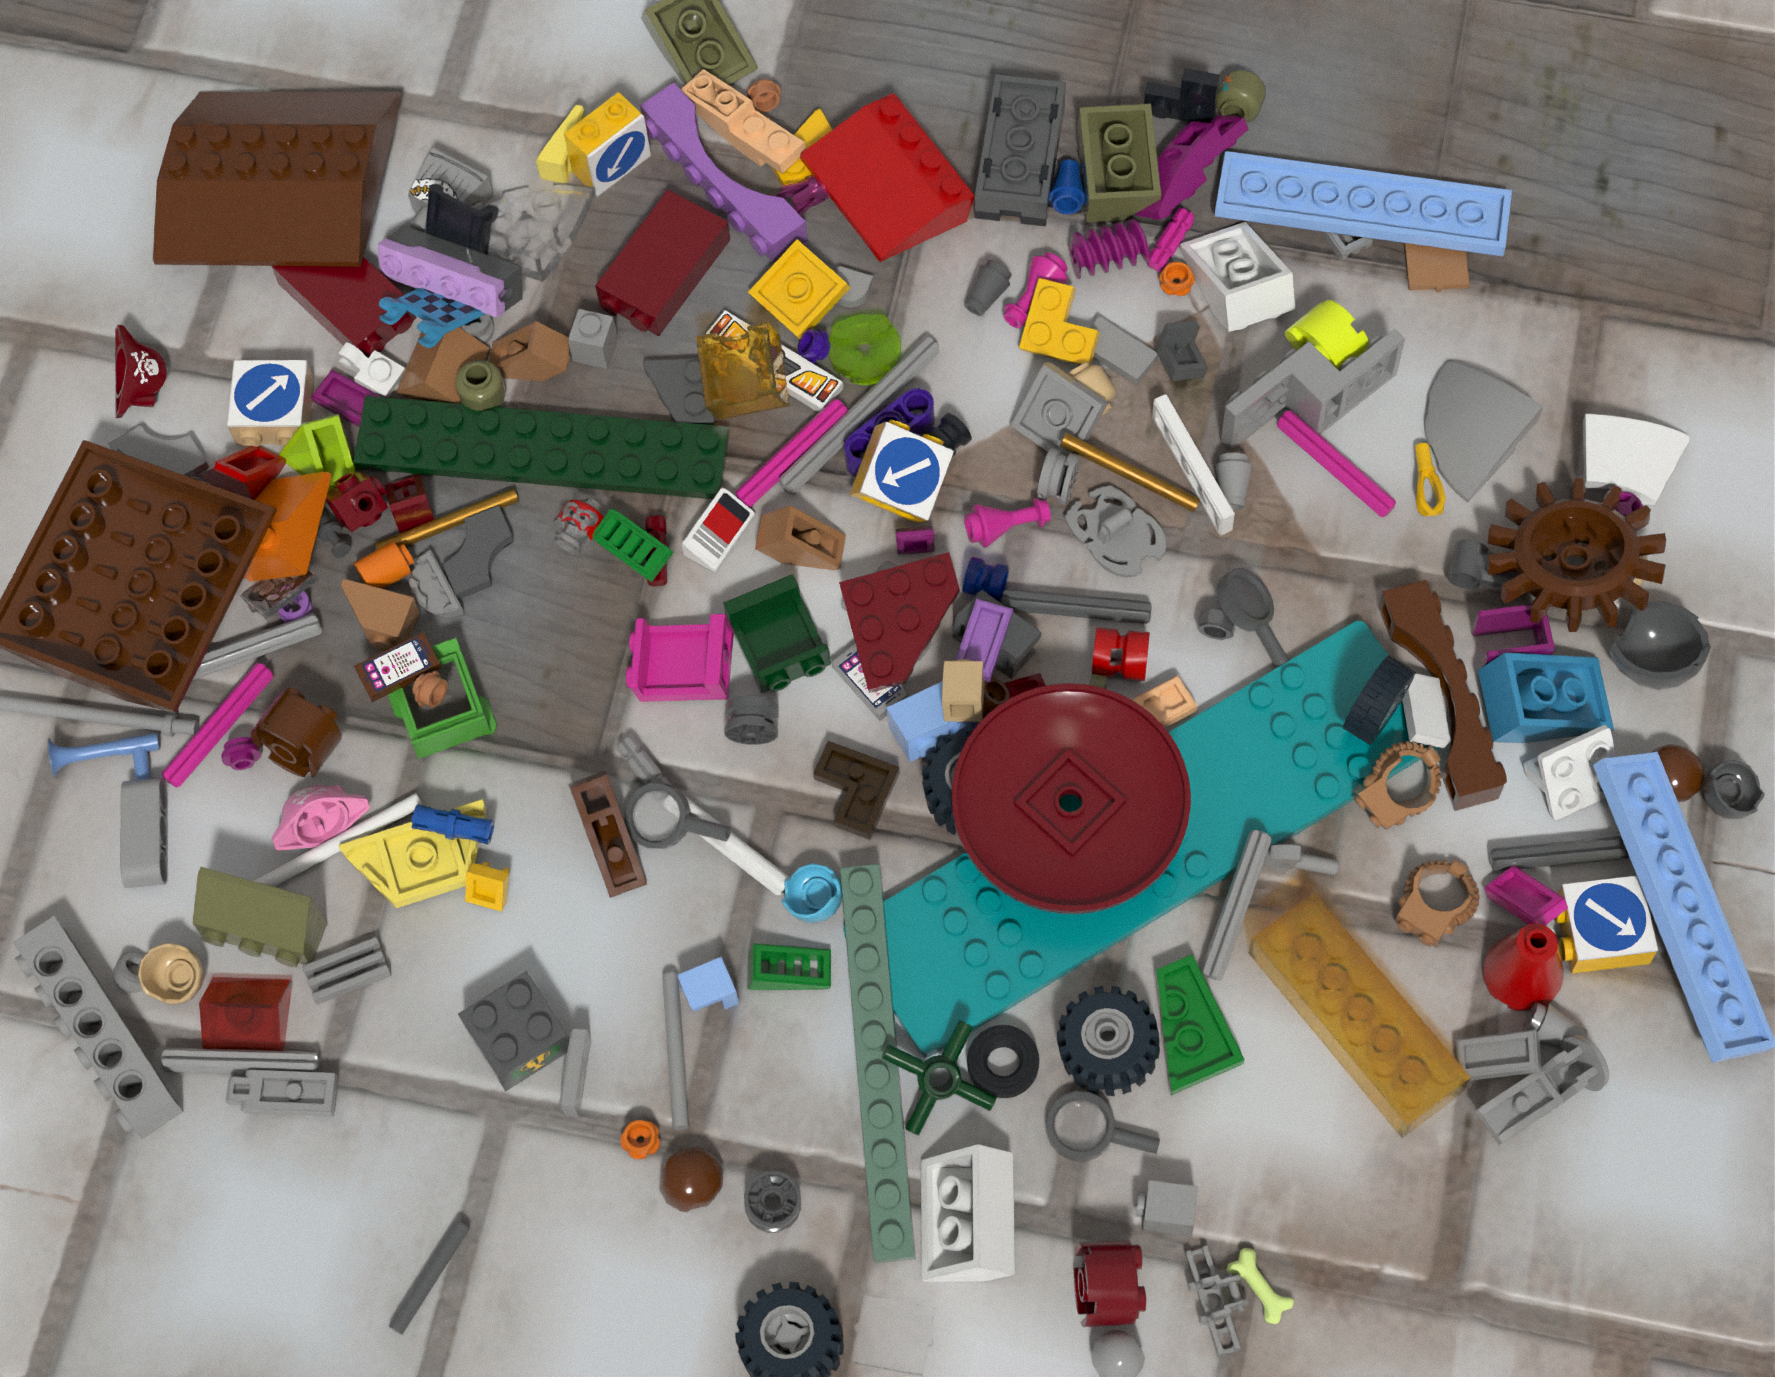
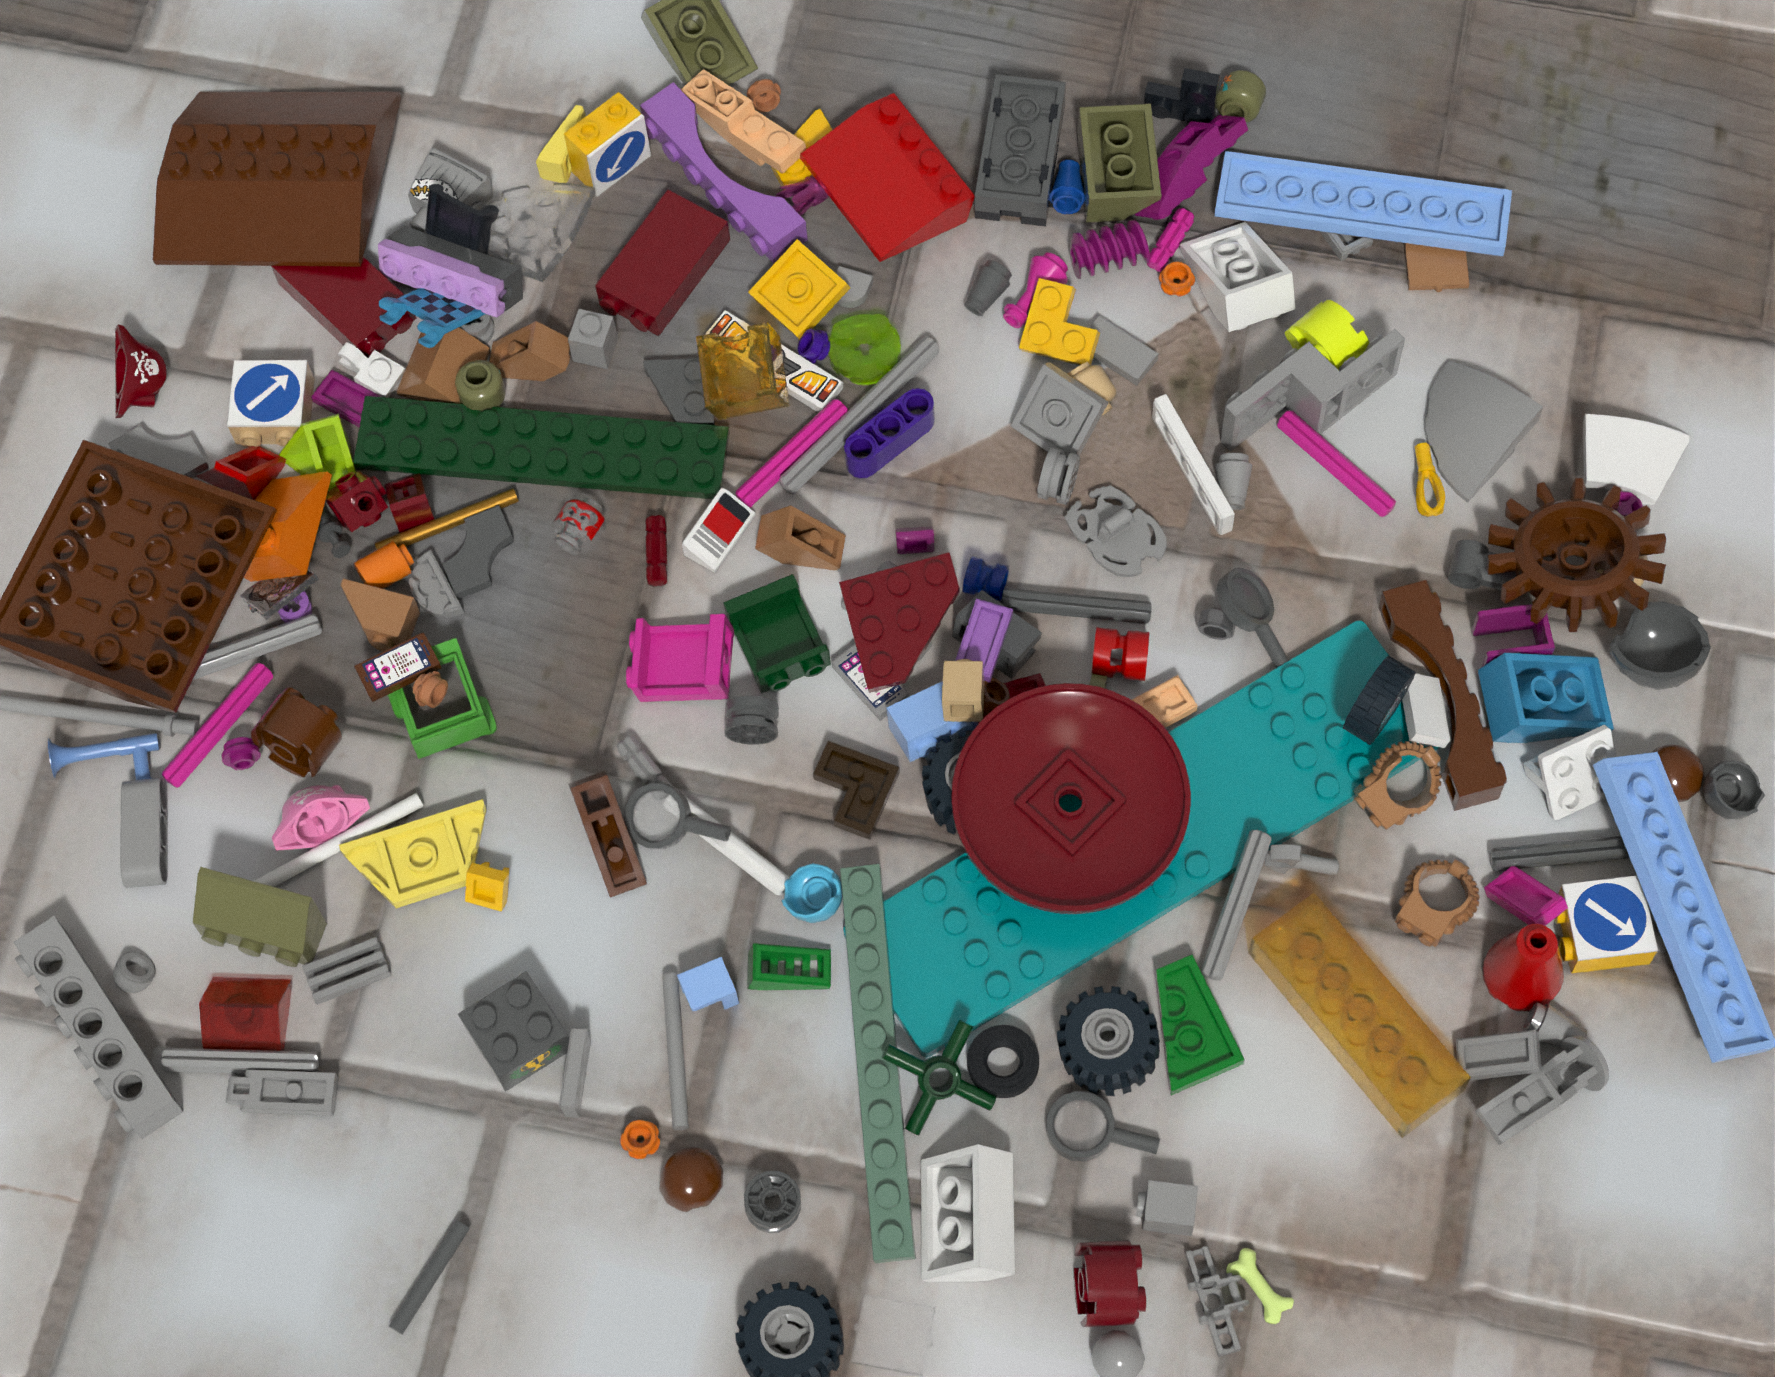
tan hair [138,943,204,1005] -> none
blue pin [412,804,494,845] -> none
green slope [593,508,674,582] -> none
piece [849,420,954,523] -> none
black wheel [925,413,972,457] -> none
dark pink piece [964,498,1051,548] -> none
pearl gold bar [1060,432,1200,512] -> none
dark grey bracket [1155,321,1208,381] -> none

